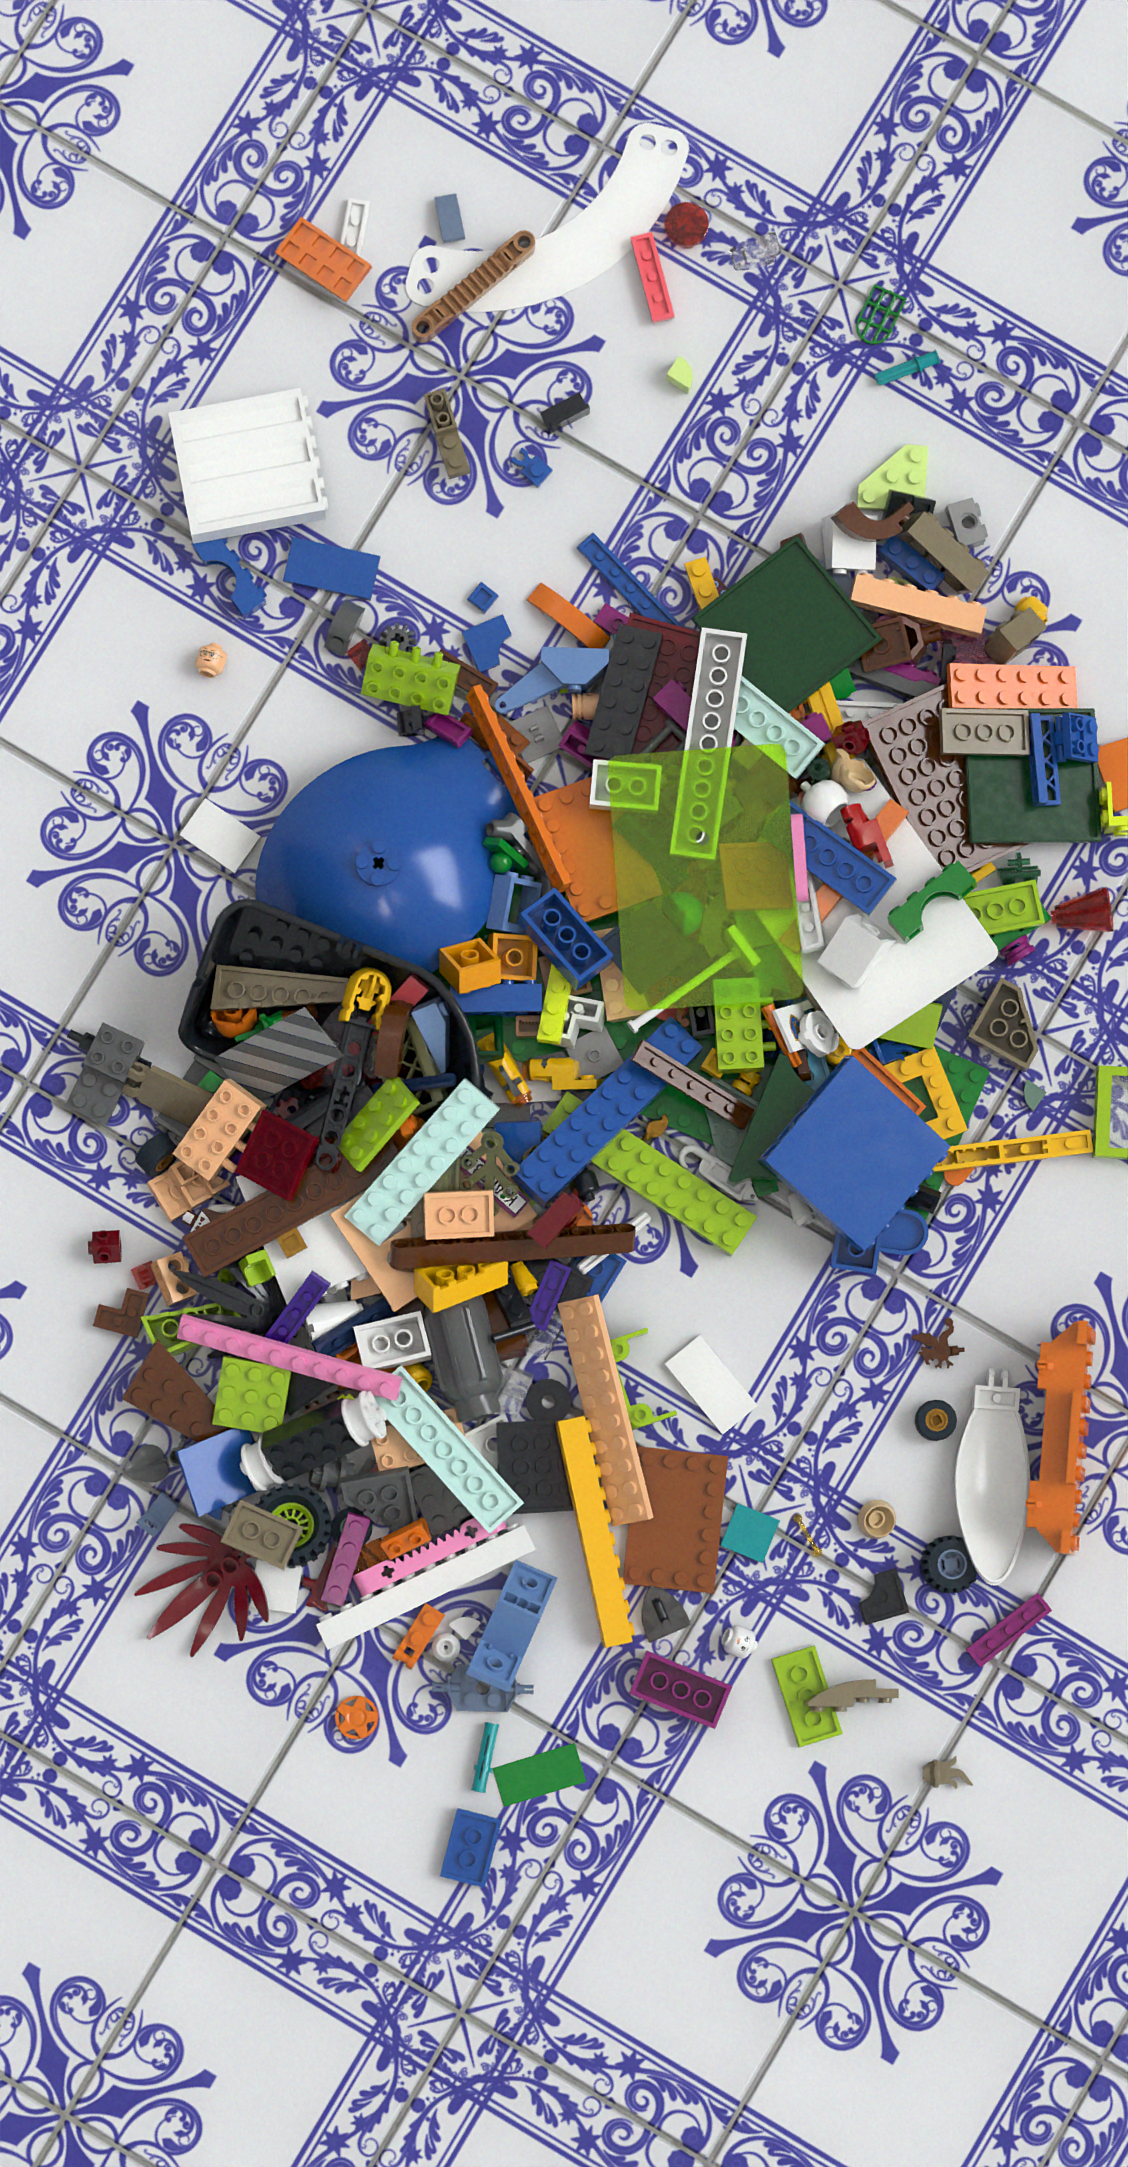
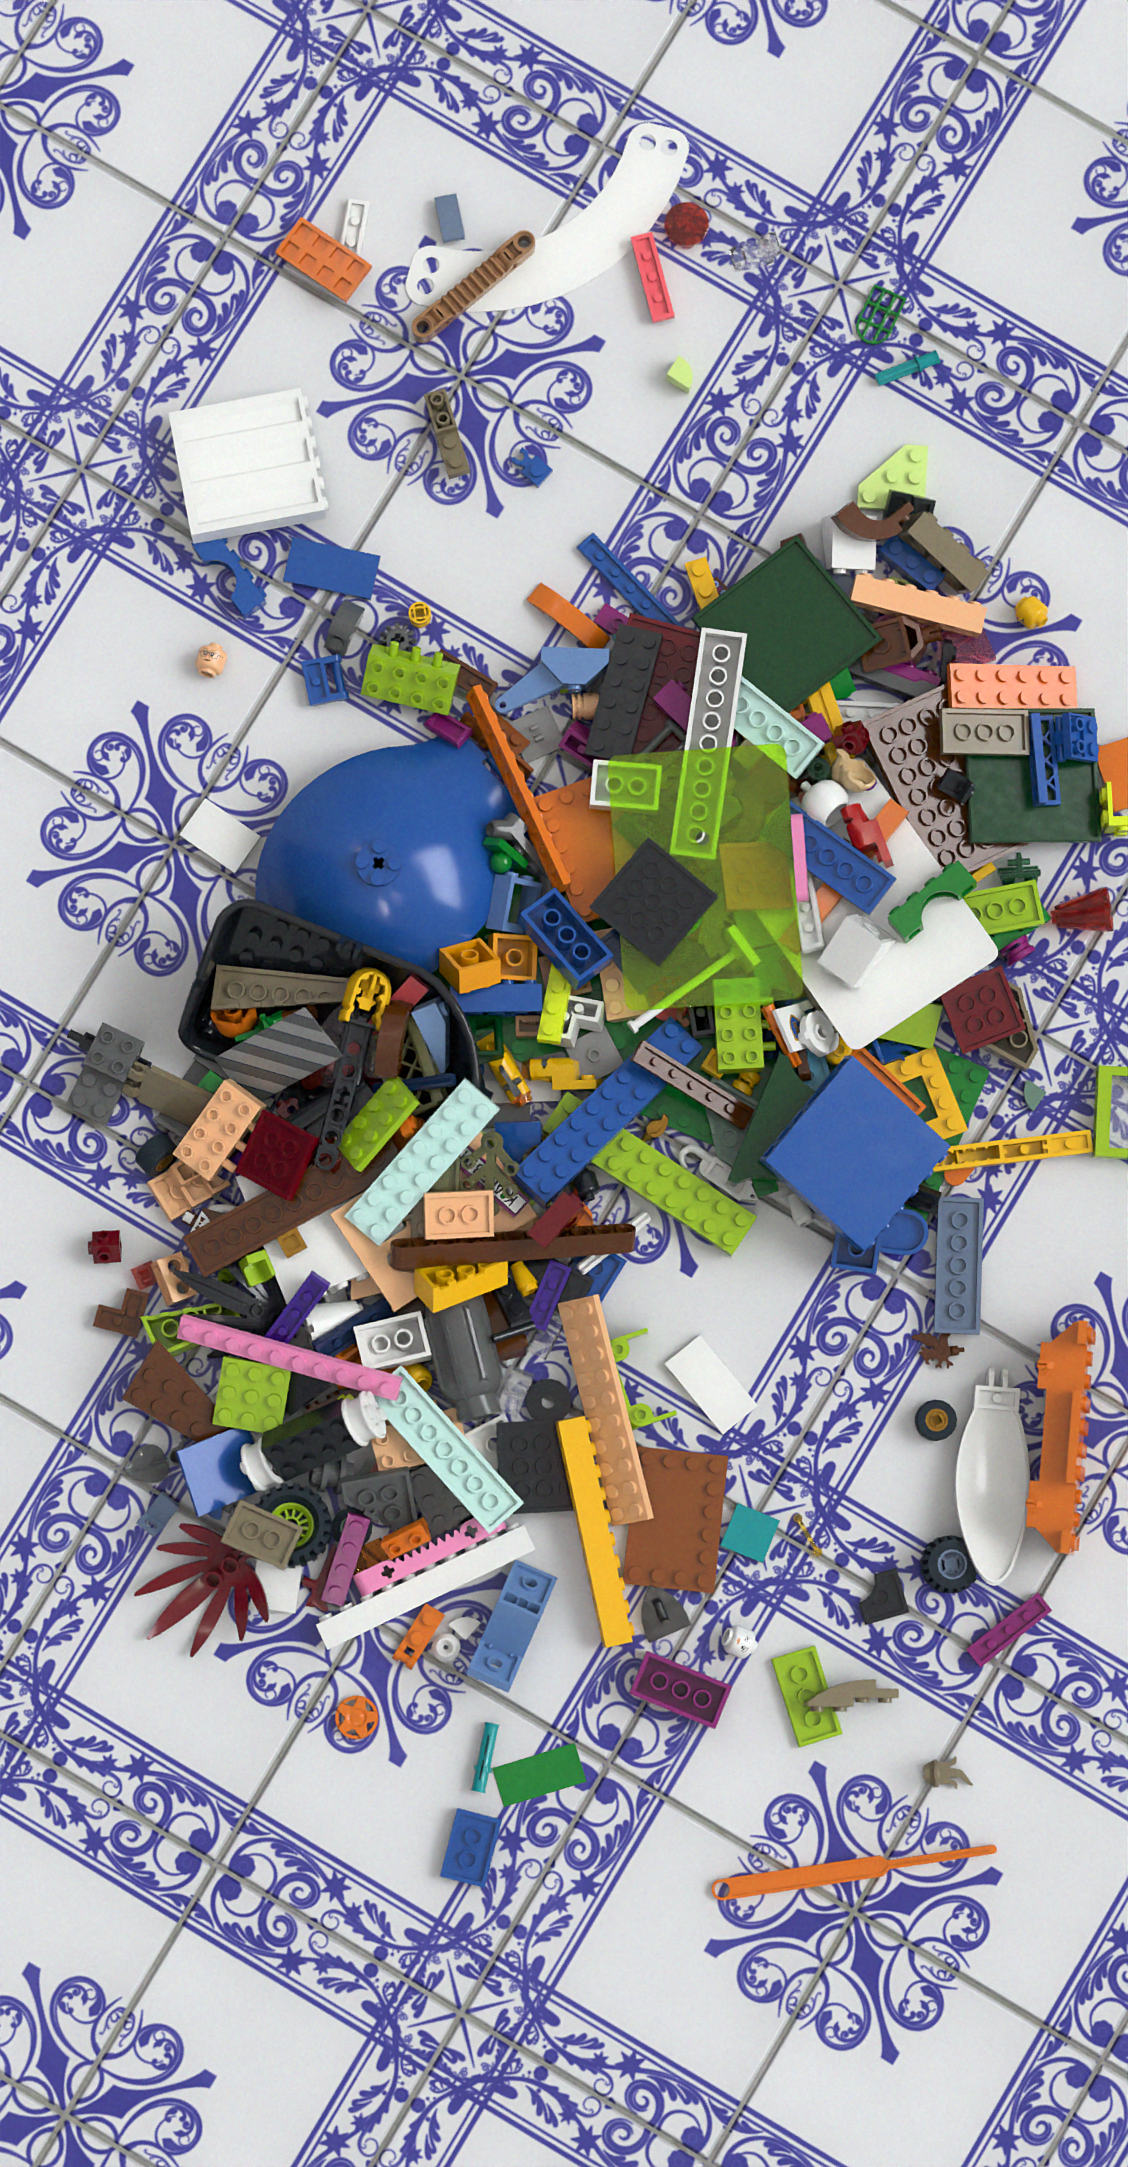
clear red tile [346,639,371,671] -> none
black plate [397,705,425,737] -> none
sand blue plate [432,1664,534,1712] -> none
blue tile [462,614,512,673] -> none
blue tile [467,582,499,614] -> none
black panel [540,392,590,434] -> none
tan hat [858,1500,896,1539] -> none
light grey brick [945,498,988,549] -> none
dark tan brick [983,607,1047,665] -> none
none -> blue plate [301,654,350,707]
none -> yellow wheel [409,602,431,628]
none -> black plate [589,837,719,967]
none -> orange piece [711,1845,997,1900]
none -> sand blue plate [934,1197,984,1335]
none -> black bracket [936,767,975,804]
none -> dark red plate [939,965,1026,1054]

